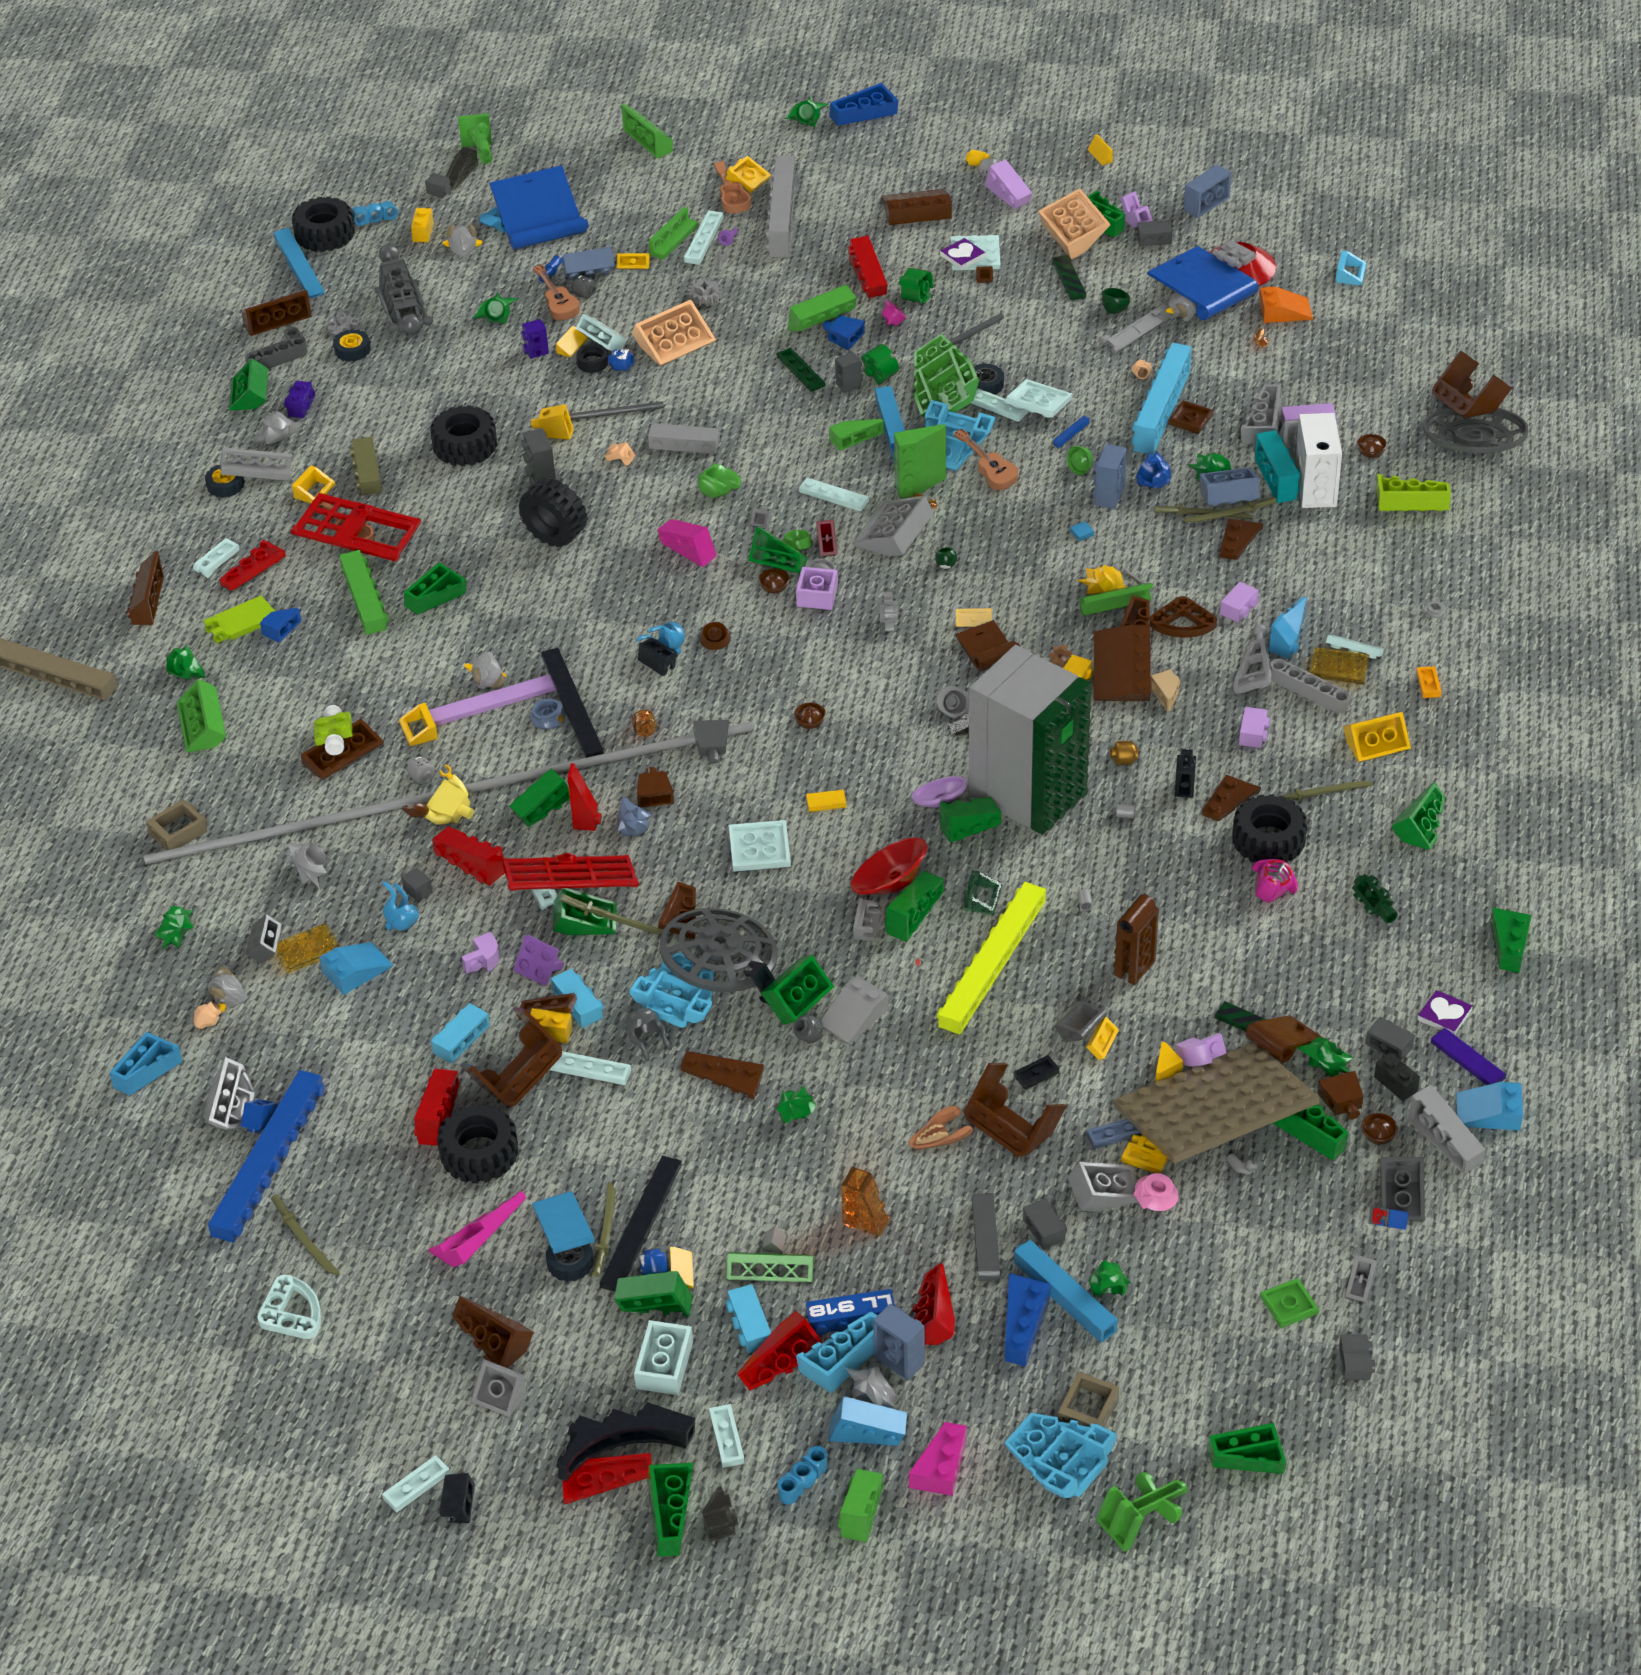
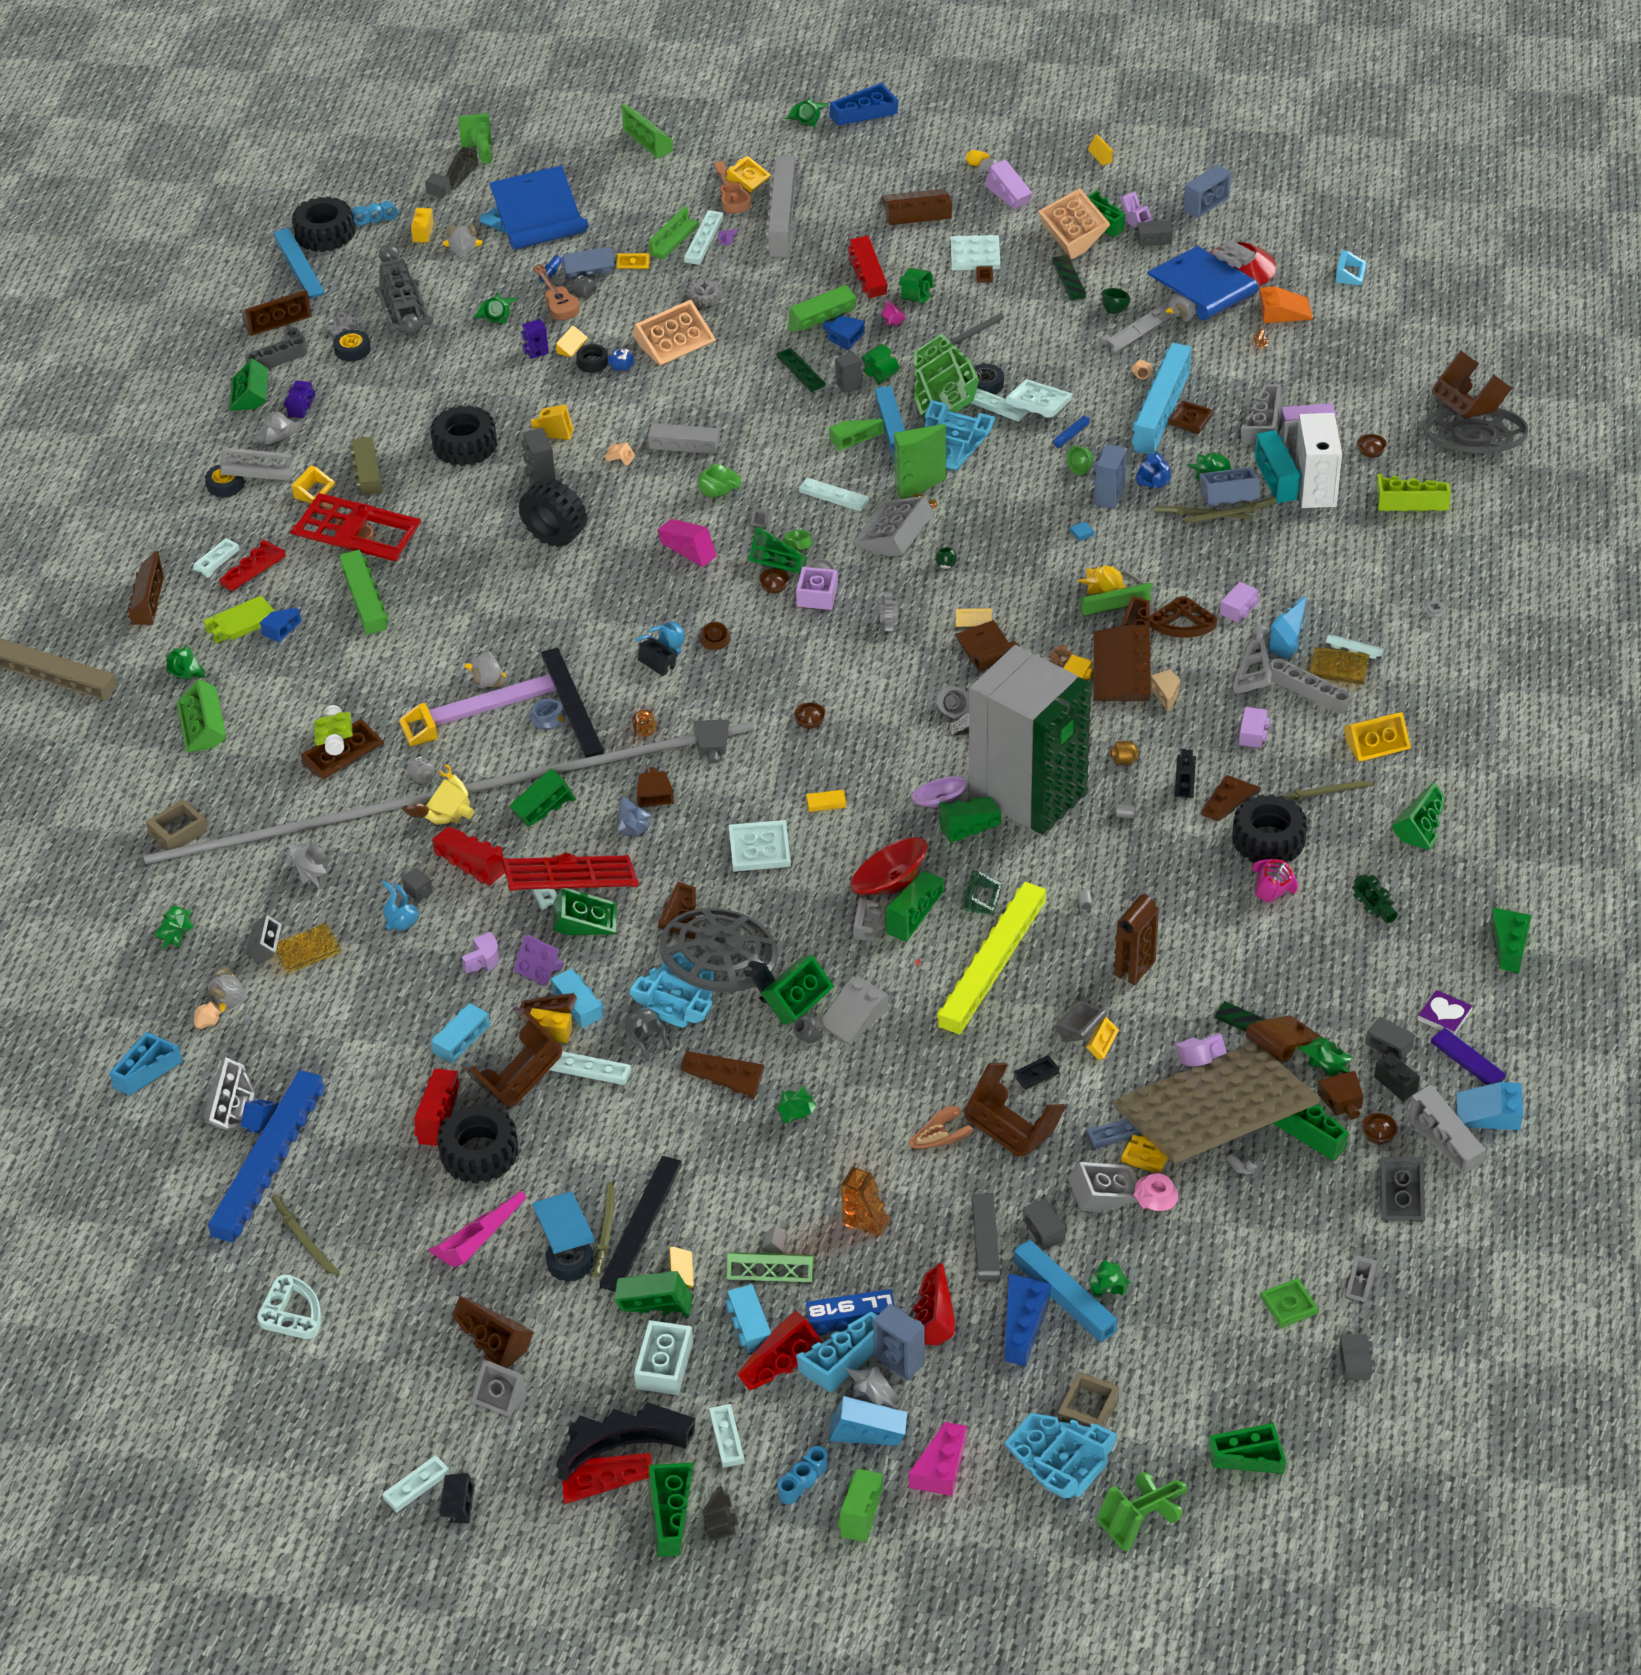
dark azure slope [319,942,393,995] -> none
green wedge [404,562,466,615] -> none
olive sword [560,894,663,935] -> none
red wedge [567,763,602,831] -> none
dark grey bar [569,401,664,420] -> none
light aqua brick [576,314,627,351] -> none
blue head [639,1248,668,1275] -> none
dark red slope [816,519,838,557] -> none
tile [940,238,986,270] -> none
nougat piece [954,429,1018,490] -> none
yellow slope [1155,1042,1183,1083] -> none
reddish brown wing [1219,519,1264,560] -> none
sticker [1369,1206,1409,1230] -> none
light orange plate [1416,666,1442,698] -> none

